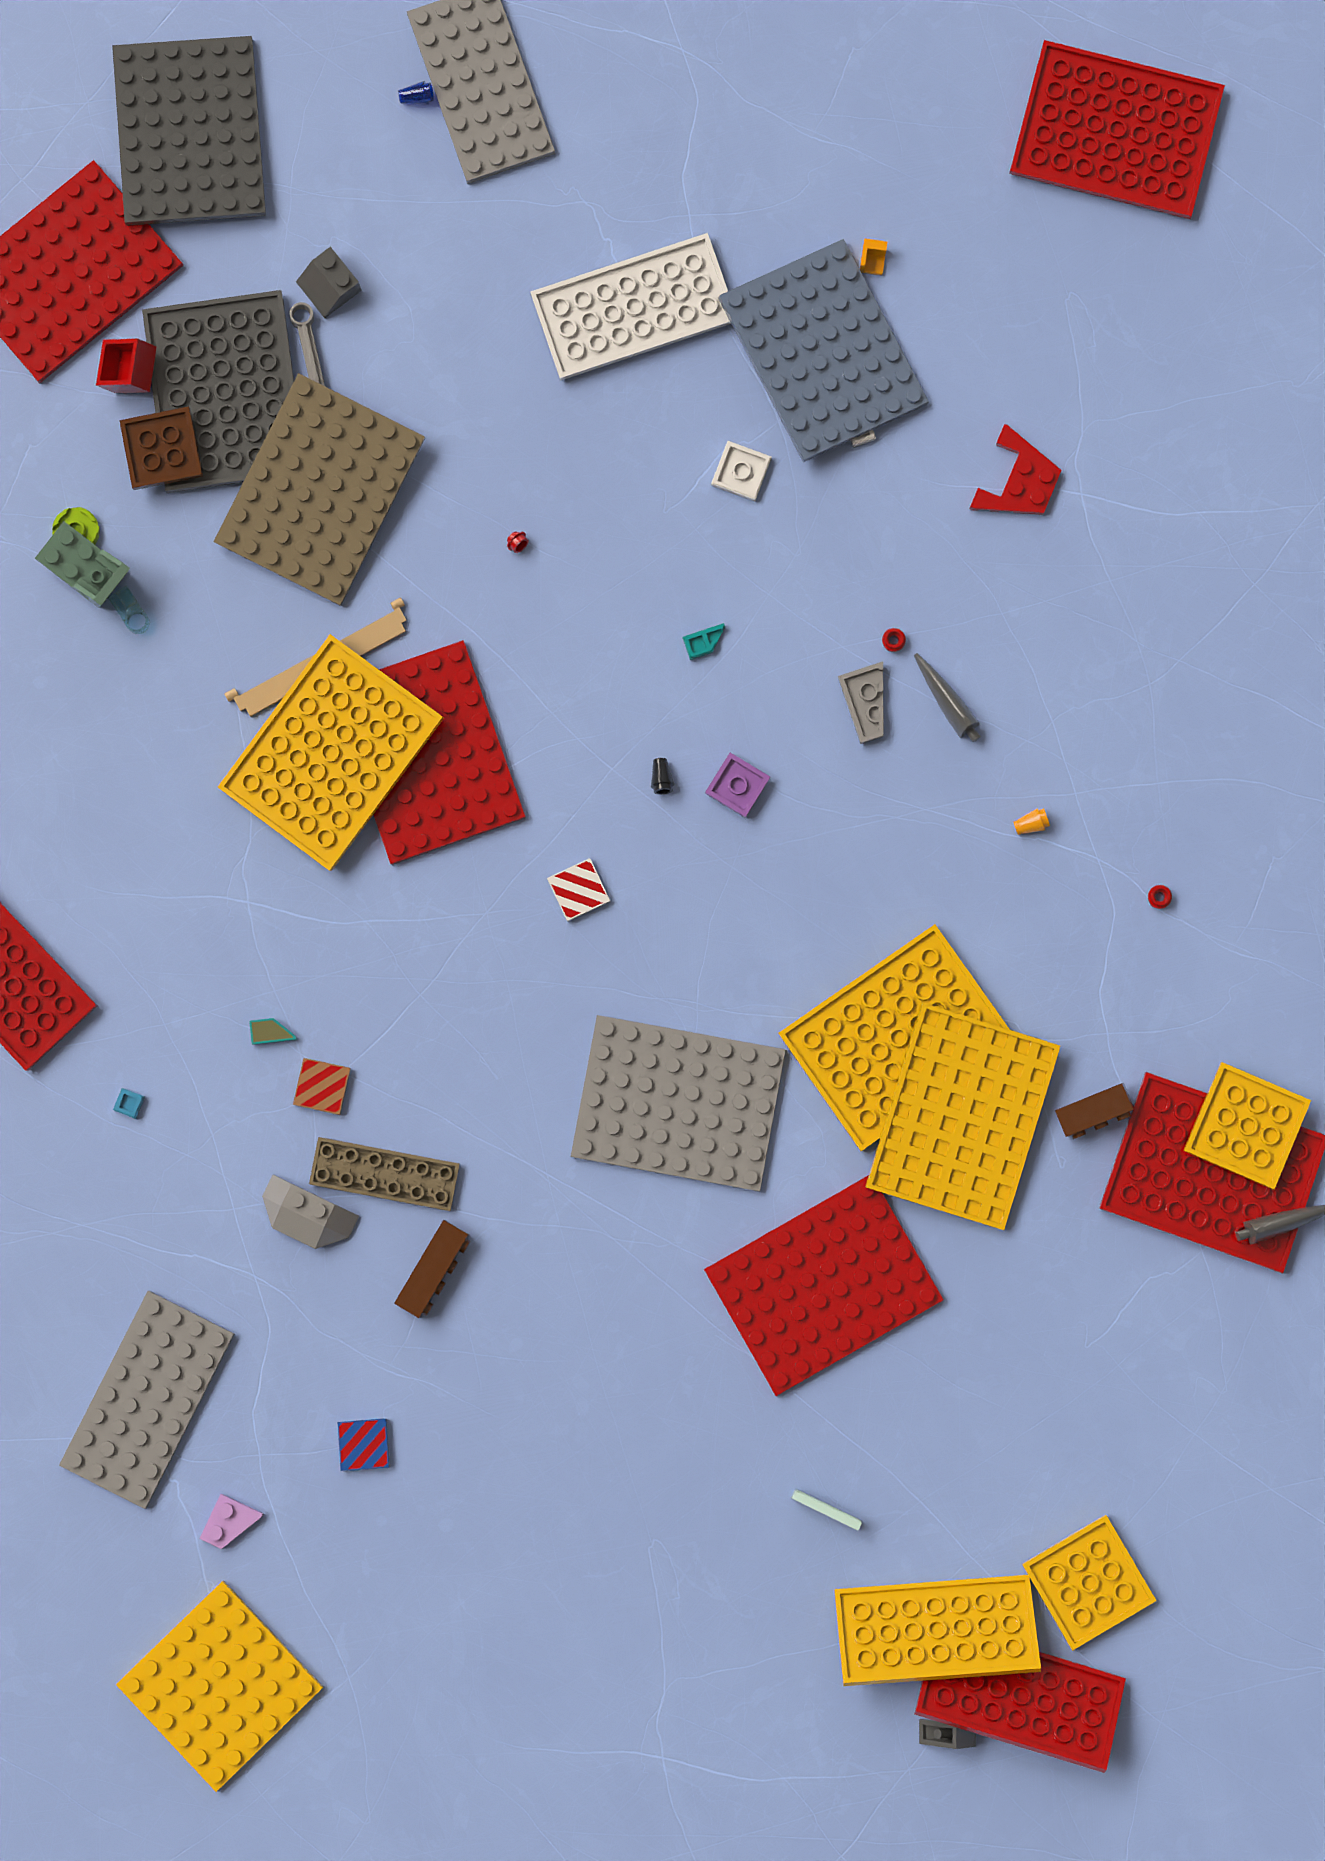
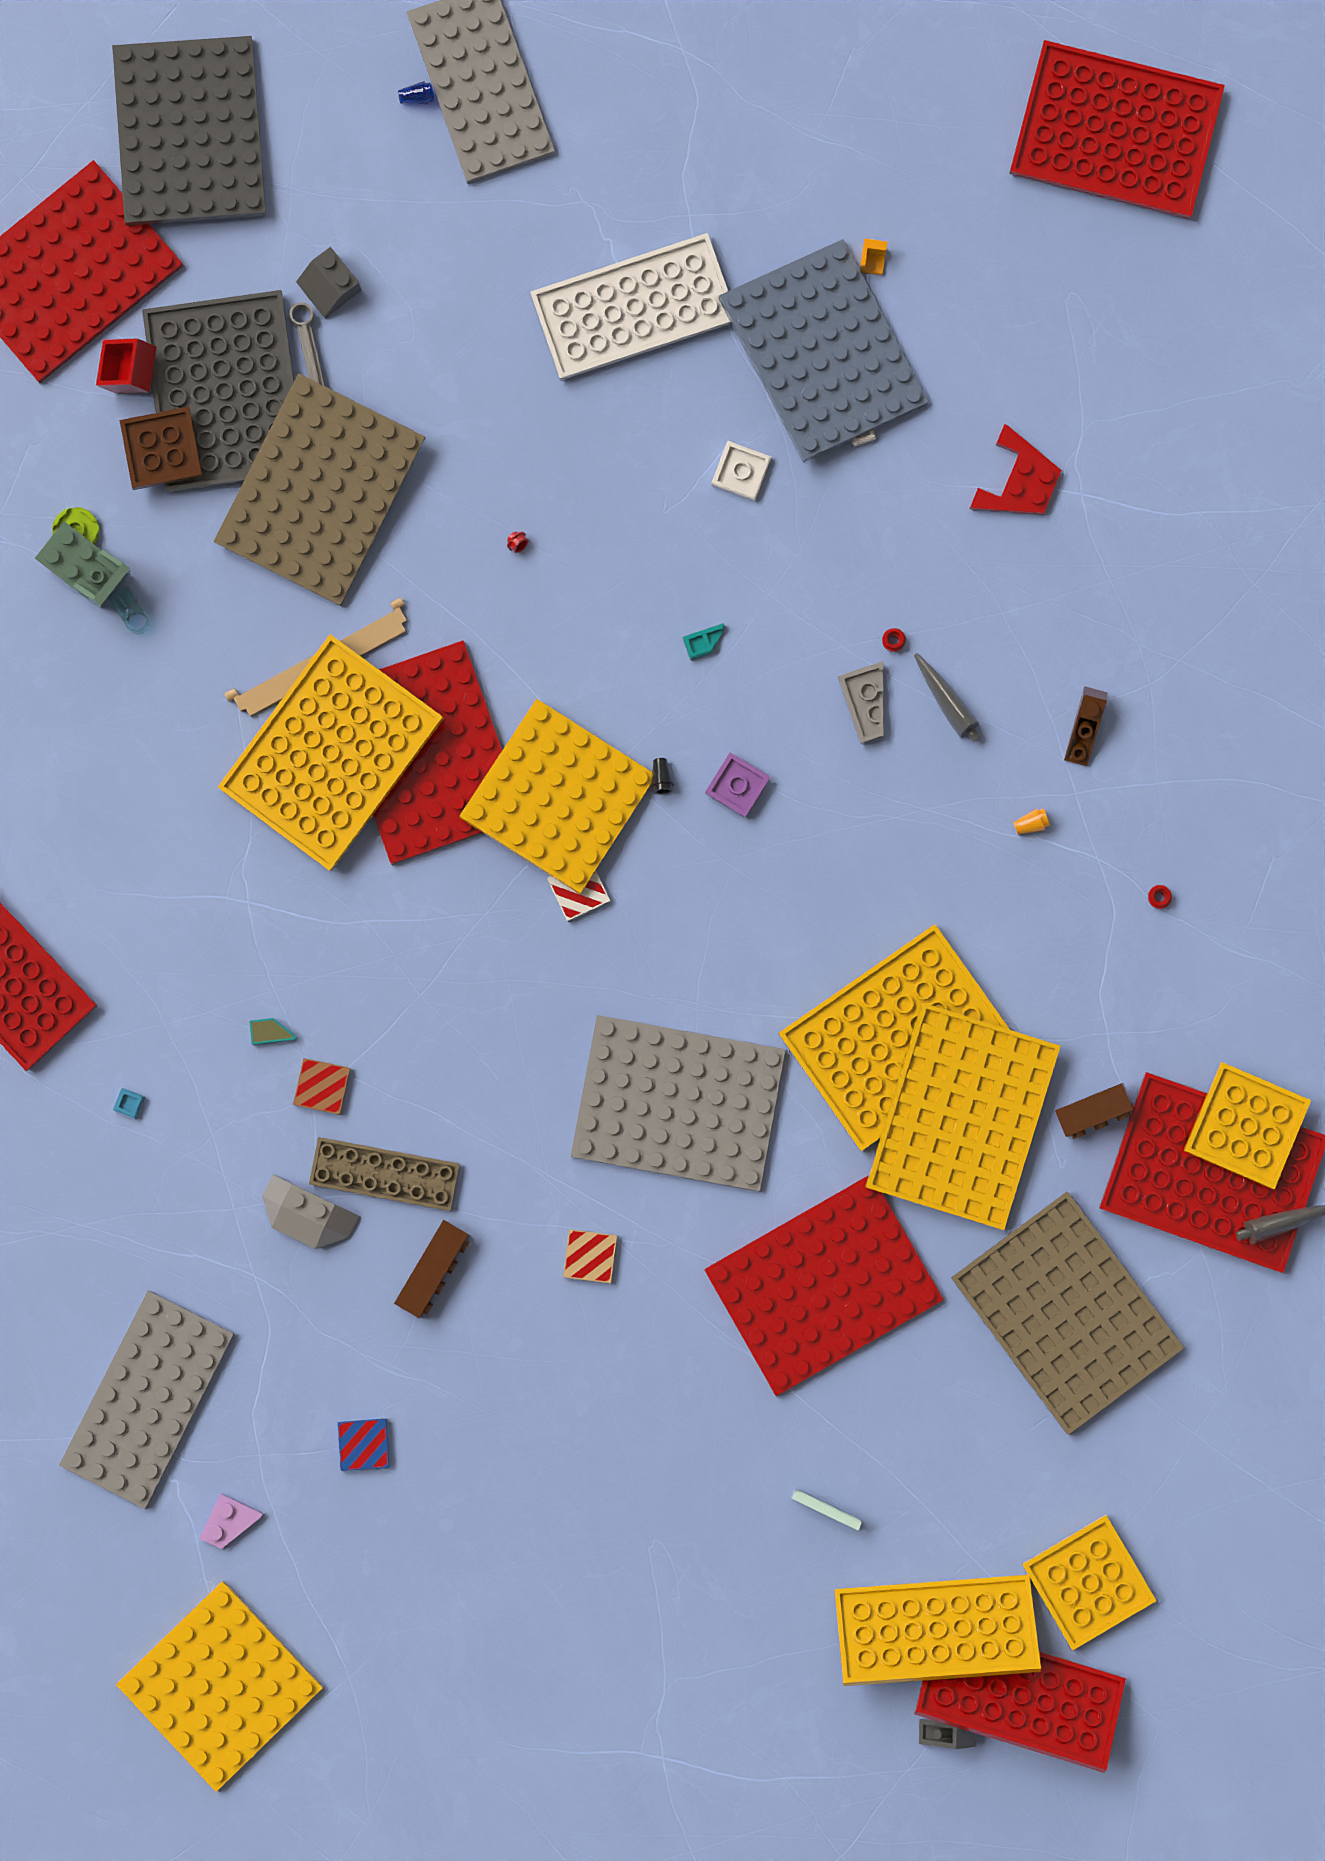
none -> yellow plate [459,698,652,894]
none -> tile [563,1229,617,1283]
none -> dark tan plate [951,1192,1184,1435]
none -> reddish brown slope [1064,686,1107,766]

